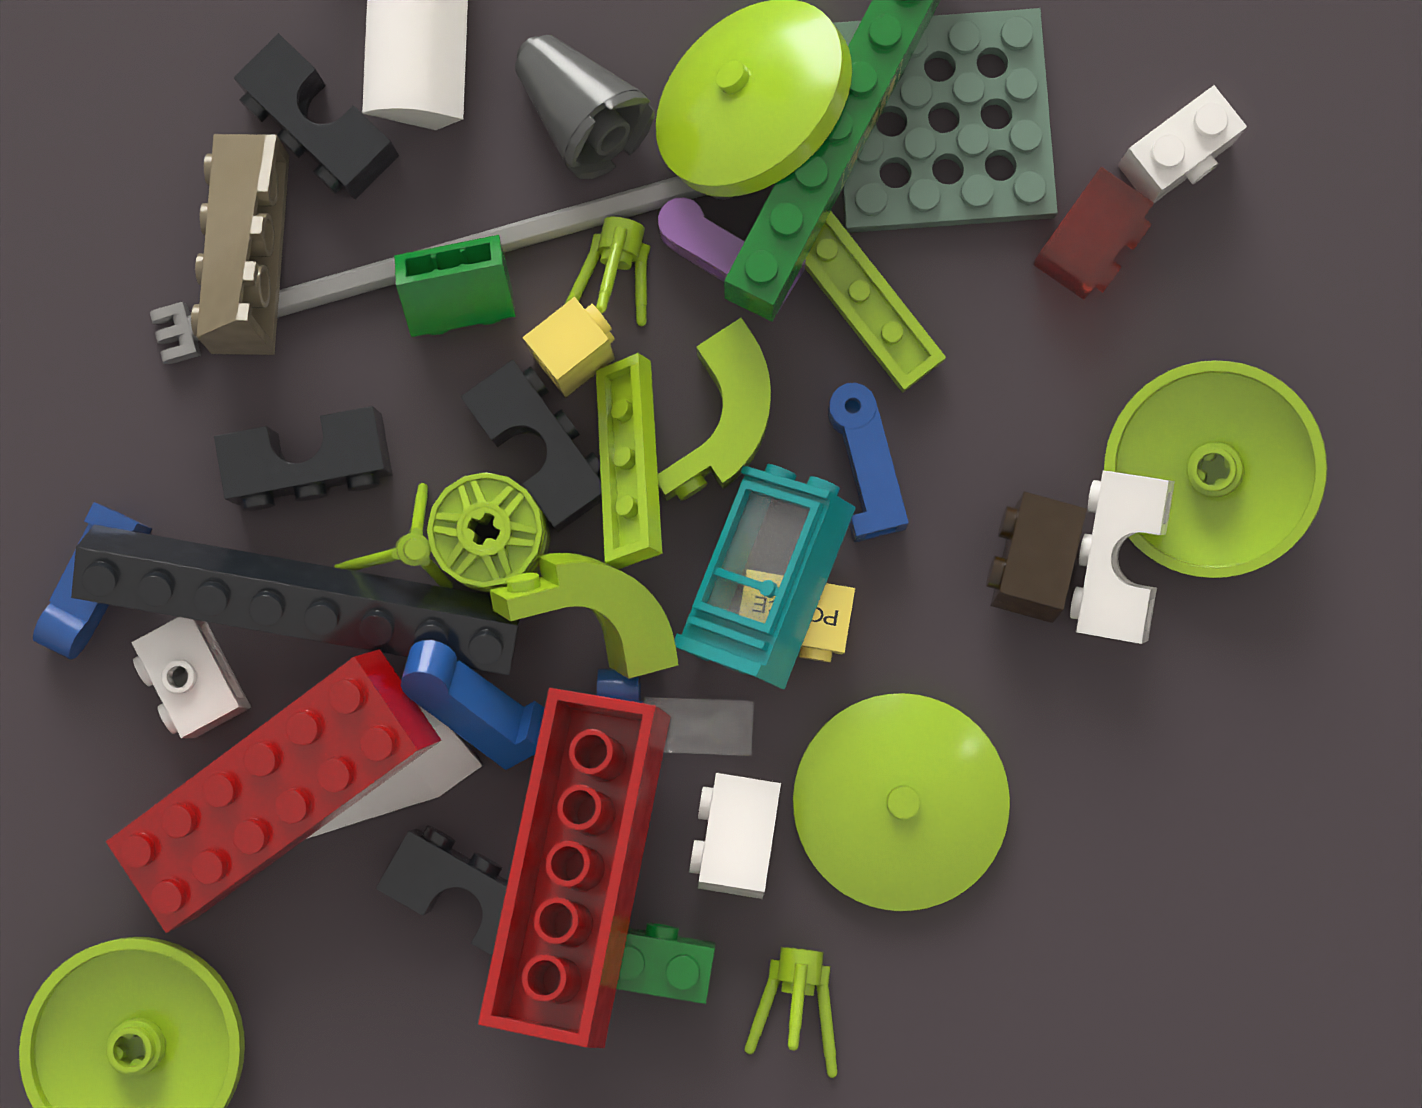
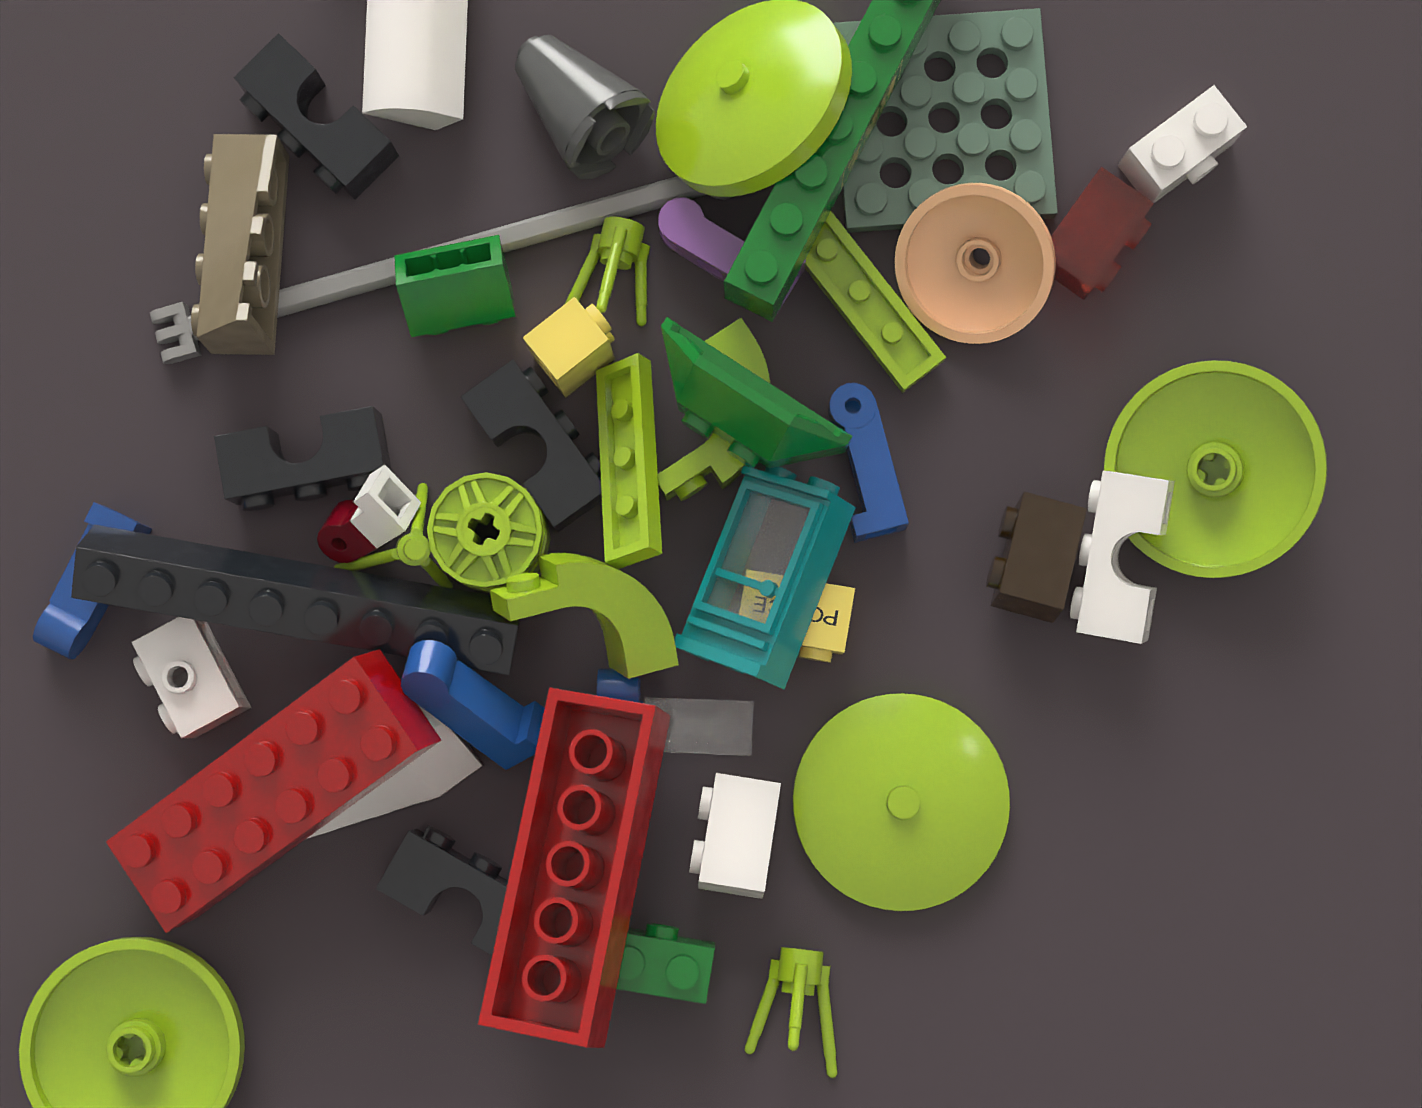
none -> white leg [317,465,421,563]
none -> green wedge [661,317,853,469]
none -> light nougat dish [895,183,1056,344]

